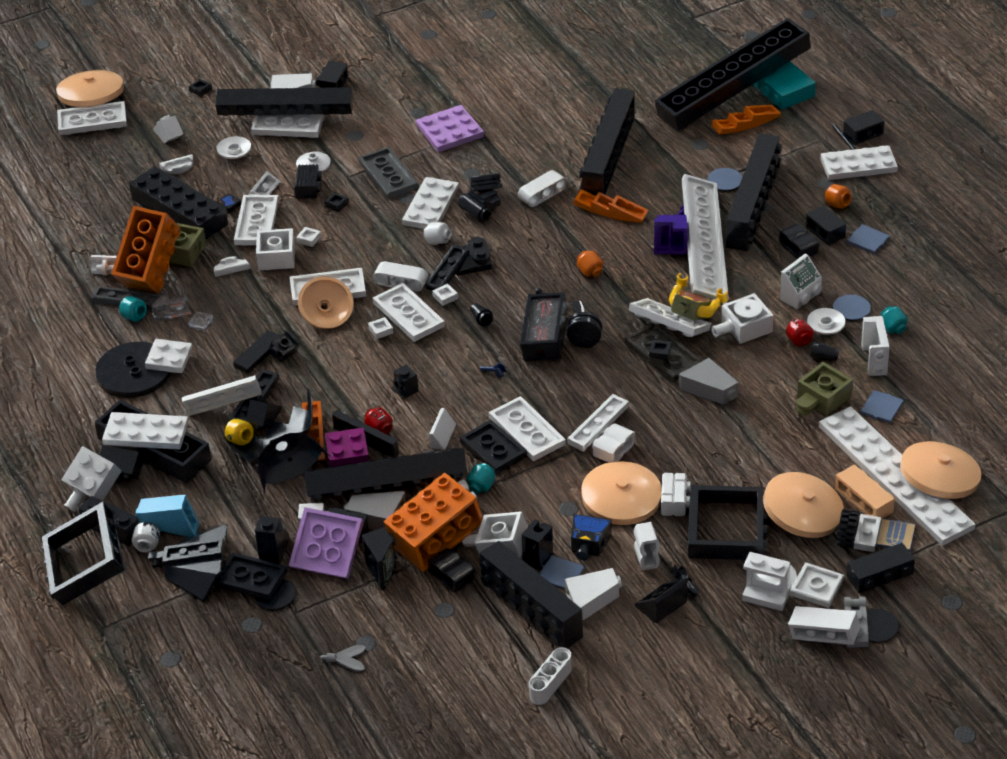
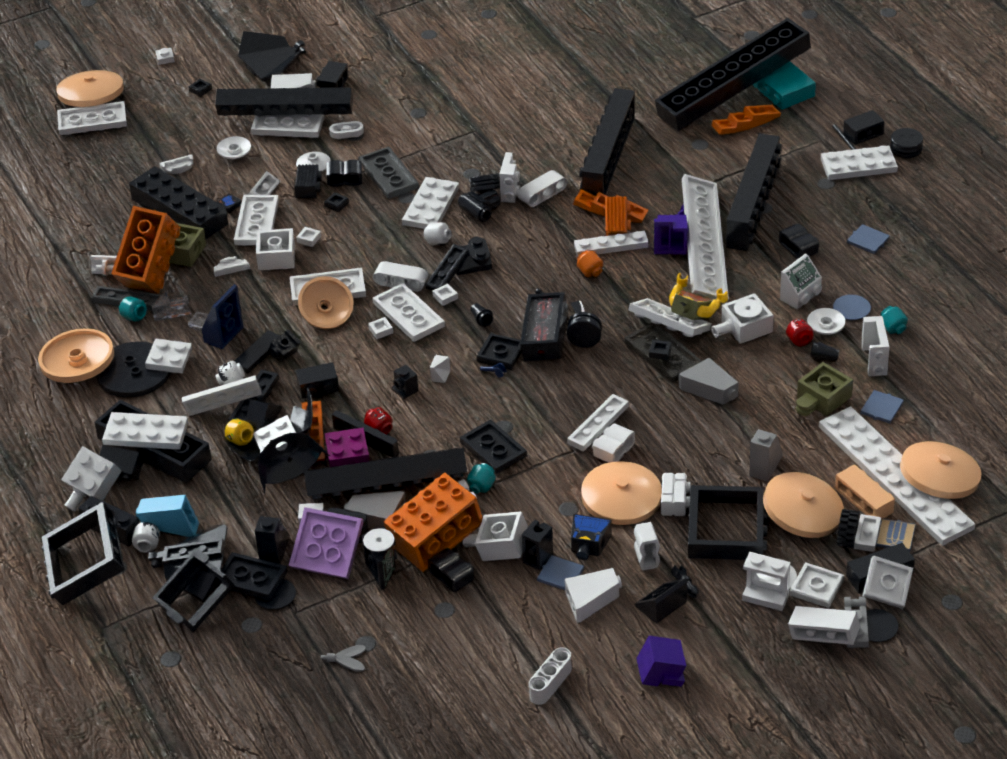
white slope [153,115,183,143] -> none
lavender plate [416,105,484,152] -> none
white slope [429,408,456,450] -> none
black brick [480,541,583,648] -> none
white plate [489,396,566,461] -> none
sand blue piece [708,168,742,191] -> none
black brick [806,205,846,246] -> none
orange head [825,184,852,209] -> none
none -> light nougat dish [38,329,114,383]
none -> black piece [152,548,235,633]
none -> white plate [155,48,175,65]
none -> dark blue slope [202,285,244,349]
none -> white head [216,361,245,385]
none -> black panel [238,31,306,81]
none -> white plate [253,415,296,452]
none -> black brick [296,362,339,399]
none -> black brick [327,160,362,187]
none -> white plate [329,121,364,139]
none -> white piece [363,528,394,552]
none -> white slope [430,355,450,383]
none -> black tile [476,333,522,370]
none -> white plate [499,152,520,203]
none -> white plate [574,231,648,257]
none -> orange brick [605,196,631,236]
none -> dark purple plate [636,636,686,687]
none -> light grey slope [749,429,783,482]
none -> white tile [863,556,913,609]
none -> black head [890,128,923,158]

